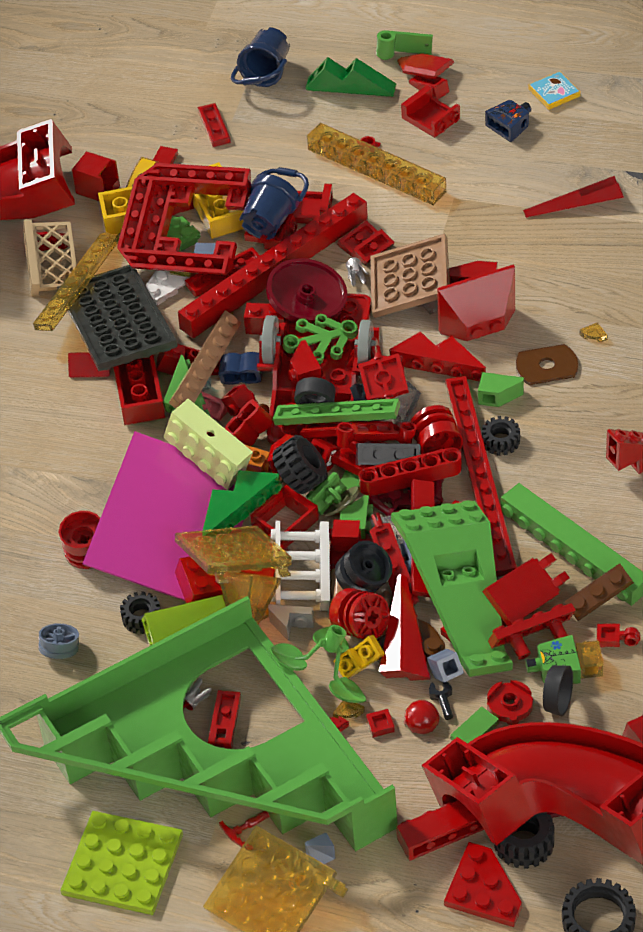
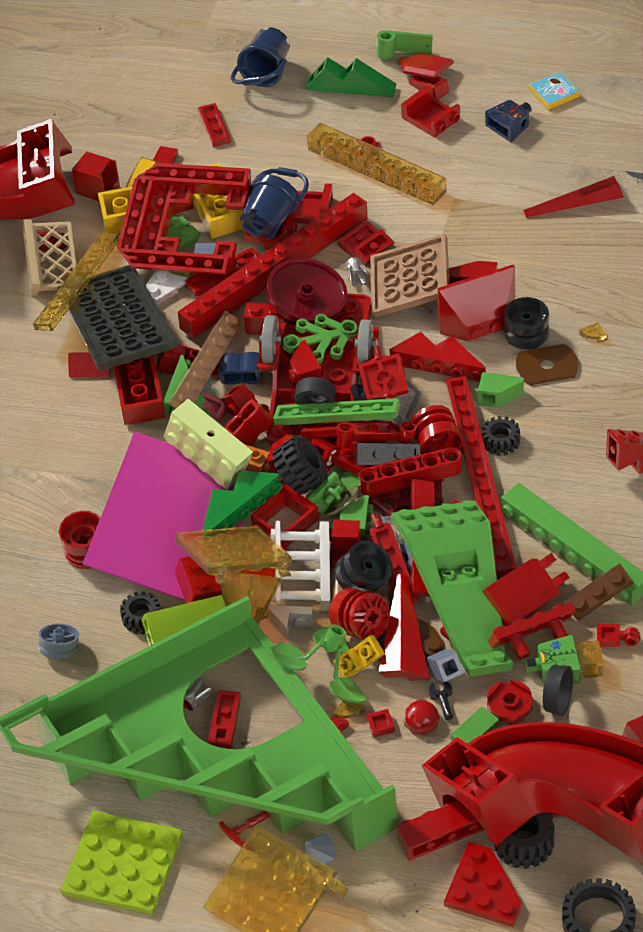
none -> black wheel [504,297,549,349]

